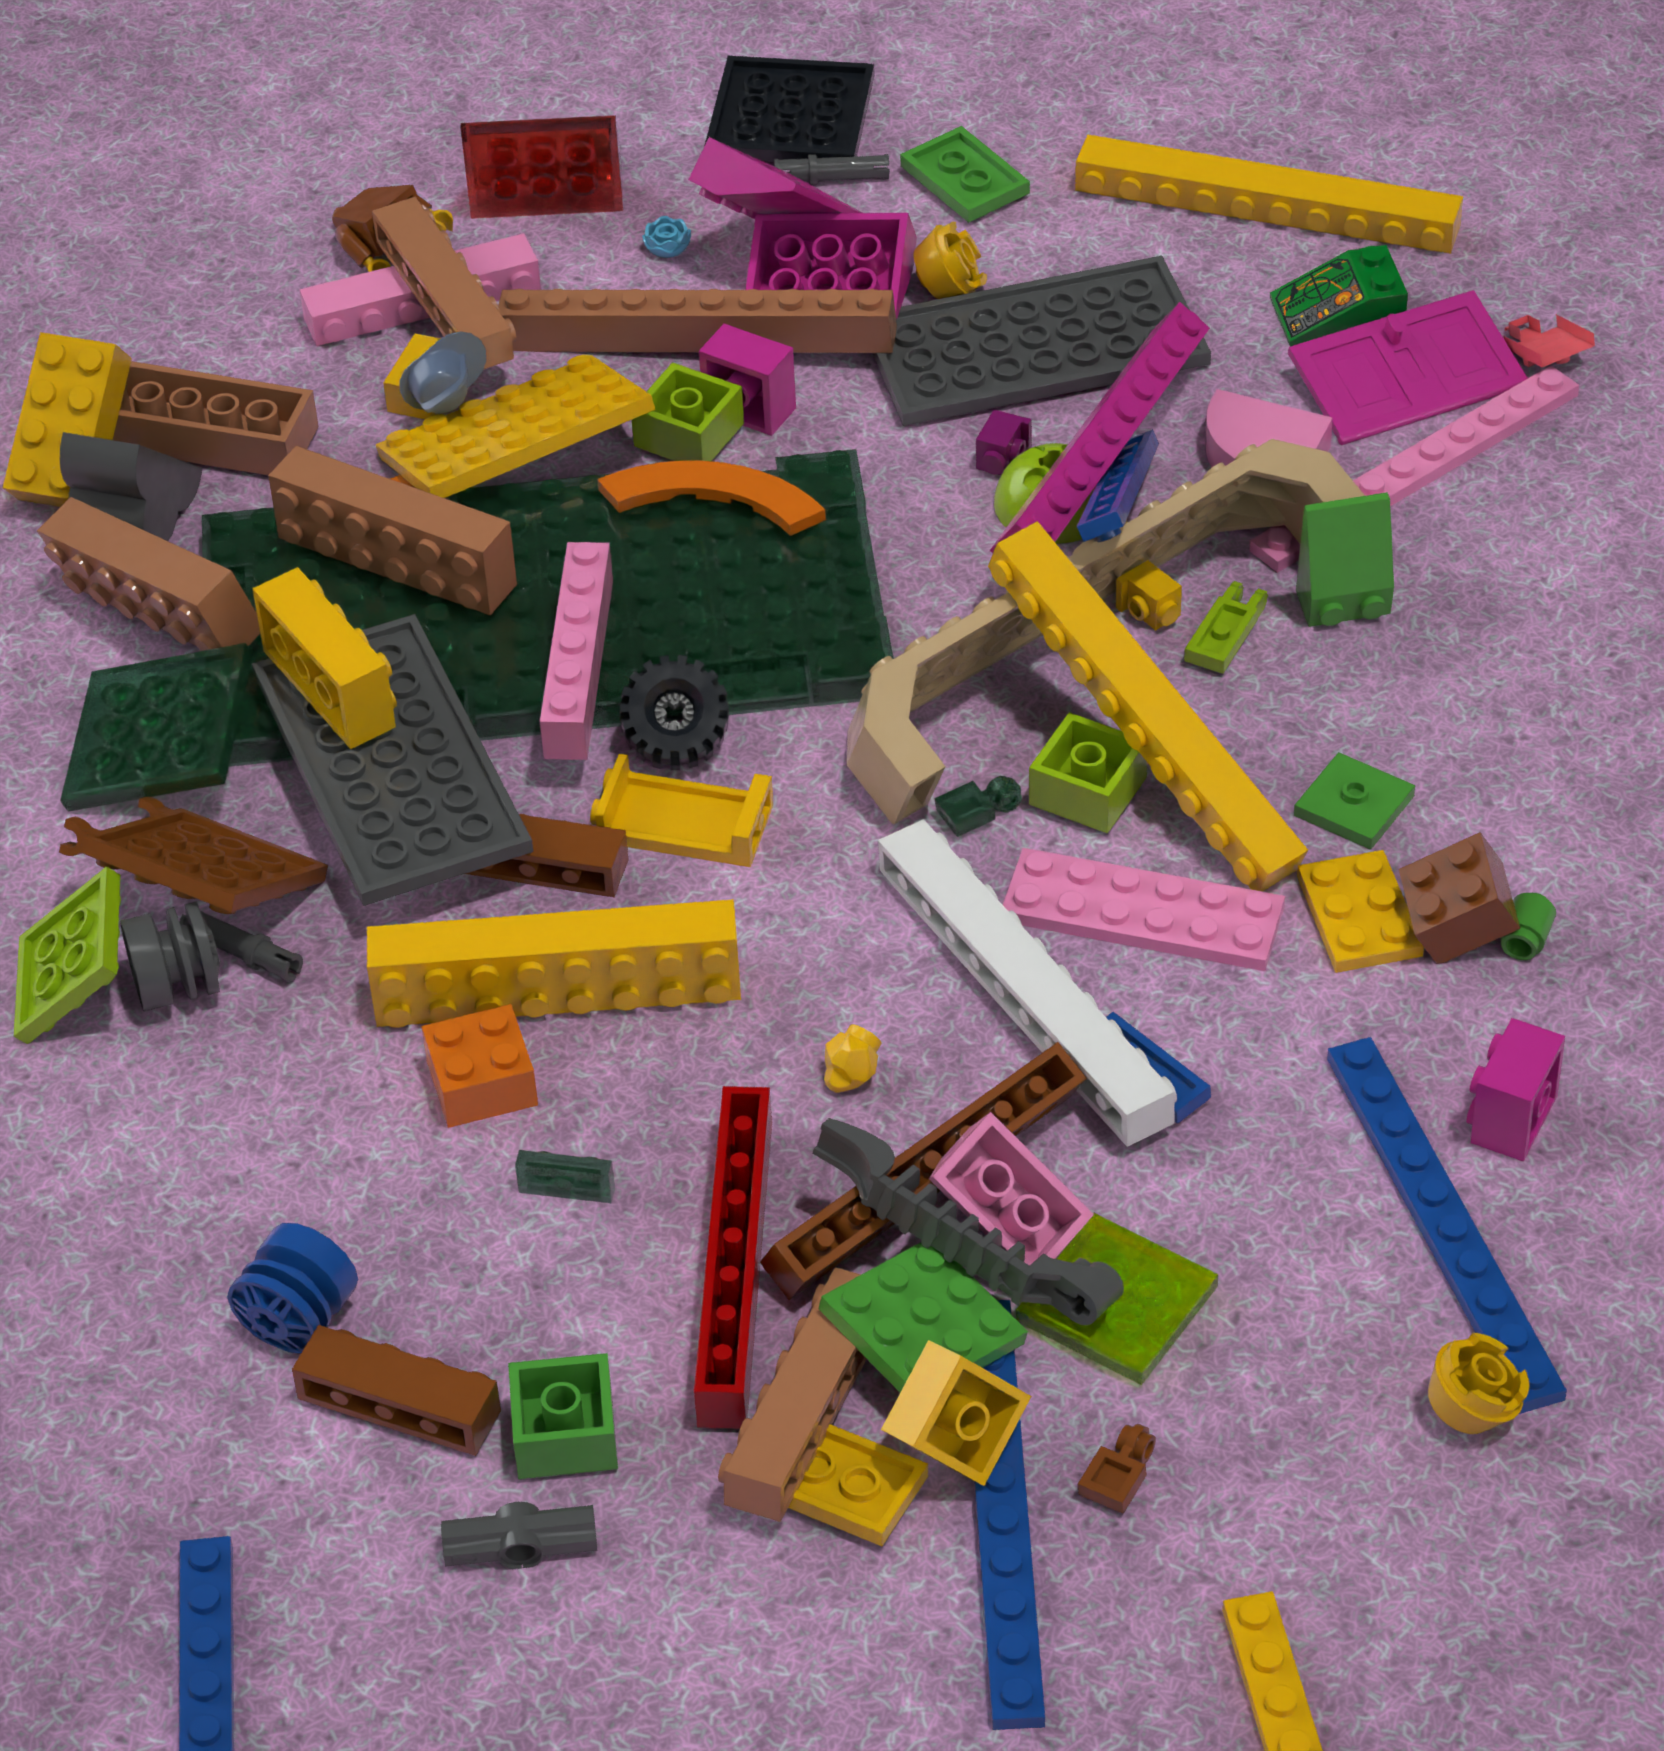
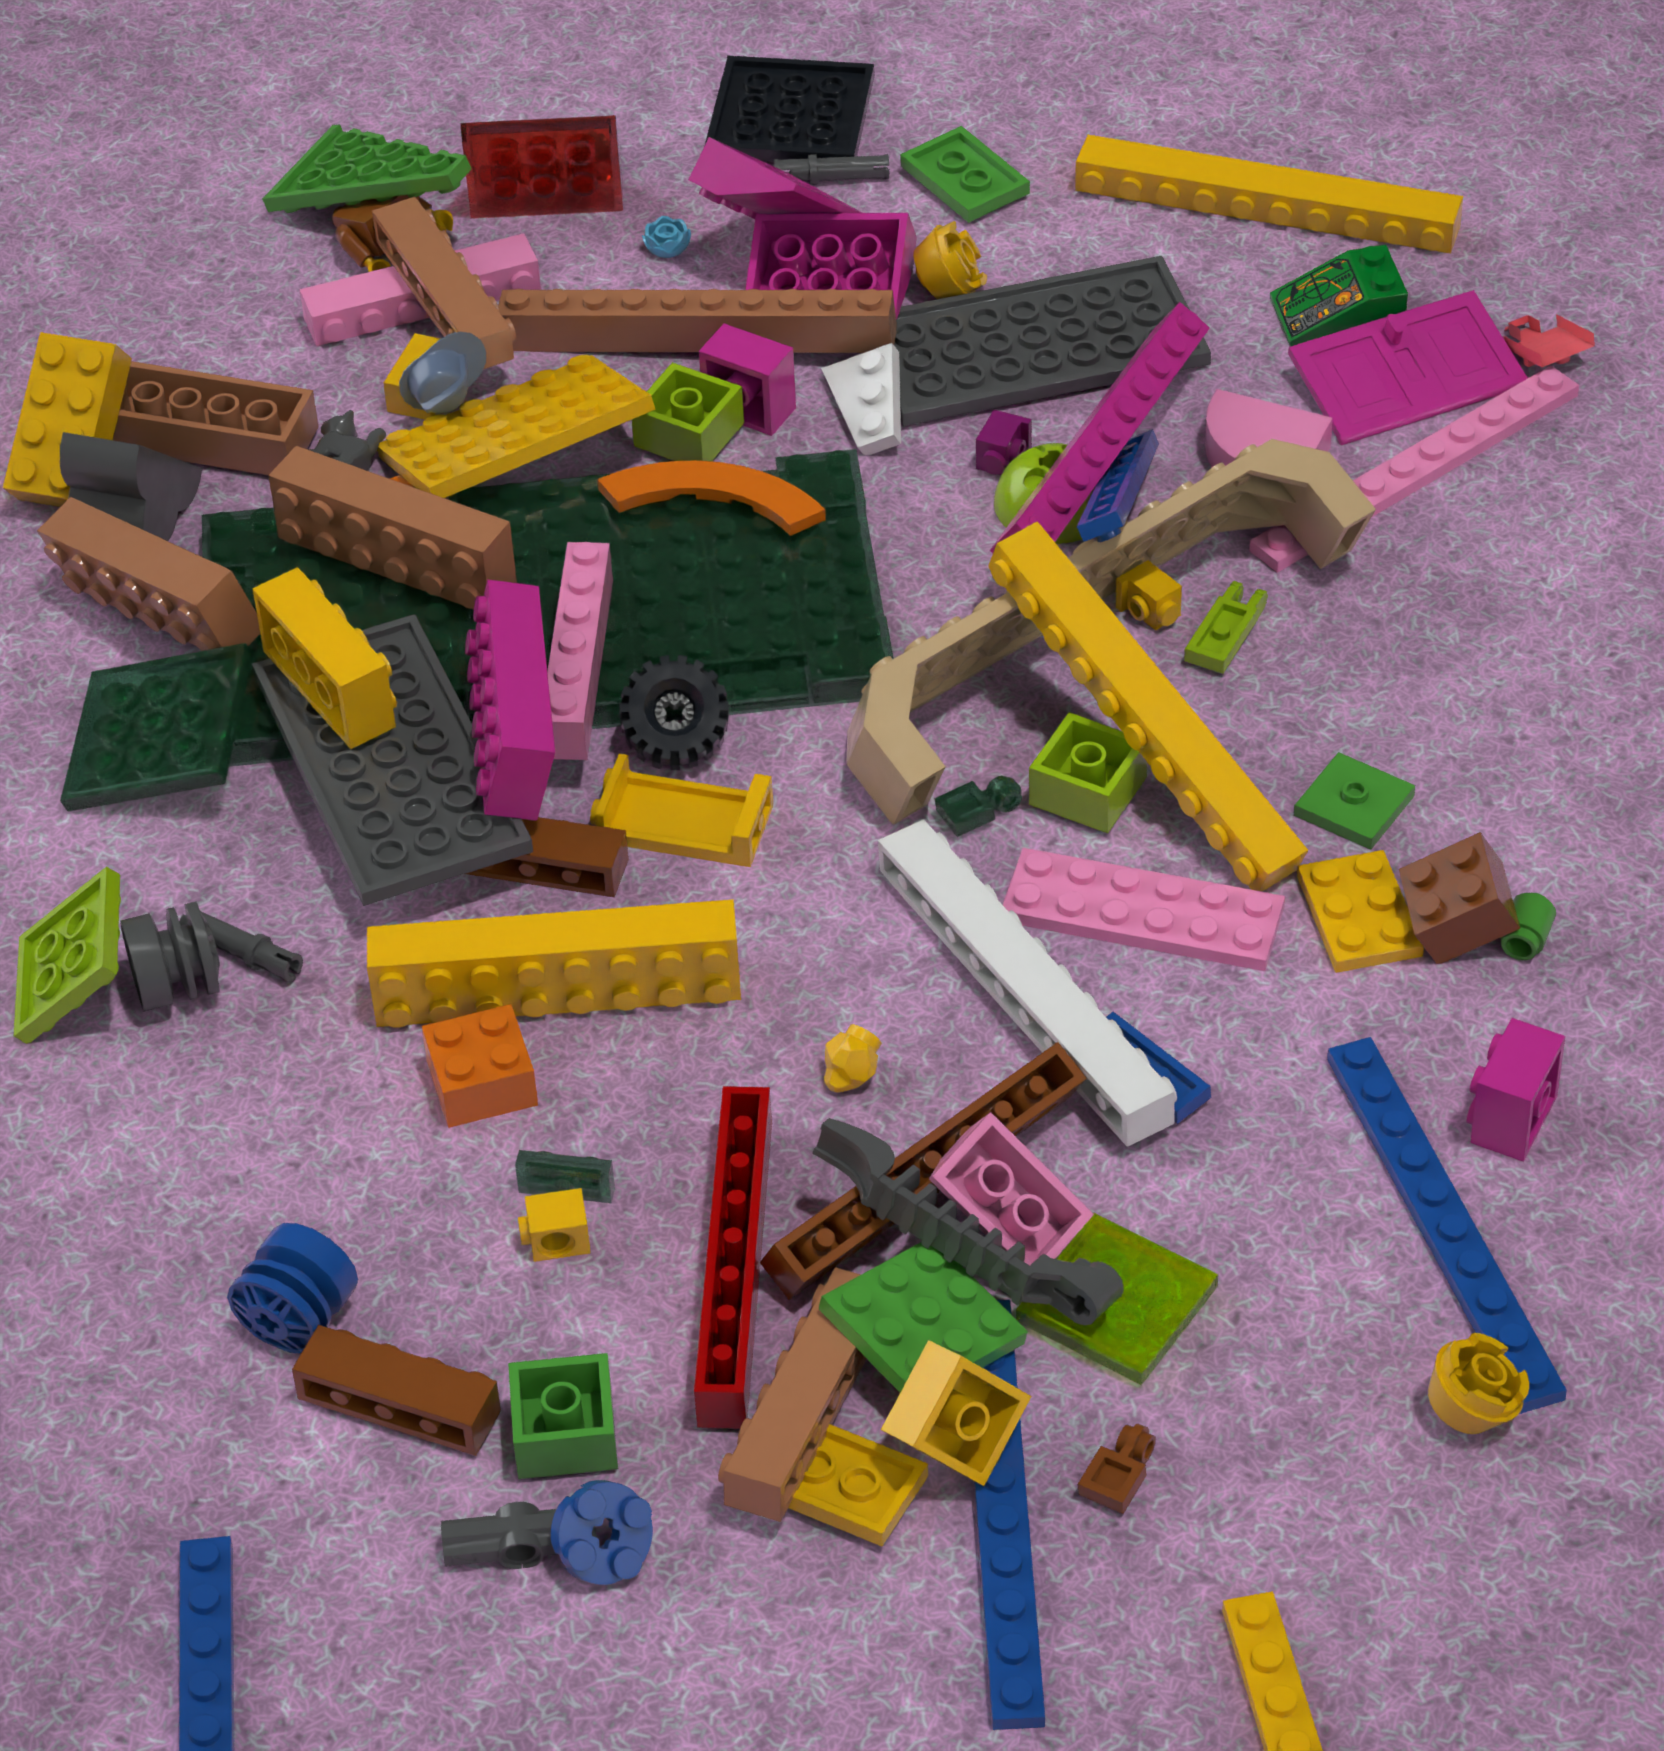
dark orange plate [59,796,328,914] -> none
bright green slope [1296,492,1394,627] -> none
none -> bright green wing [262,124,471,213]
none -> dark grey animal [308,410,386,471]
none -> dark pink brick [465,579,555,820]
none -> yellow brick [518,1188,591,1262]
none -> blue plate [551,1480,653,1585]
none -> white wing [821,343,901,455]

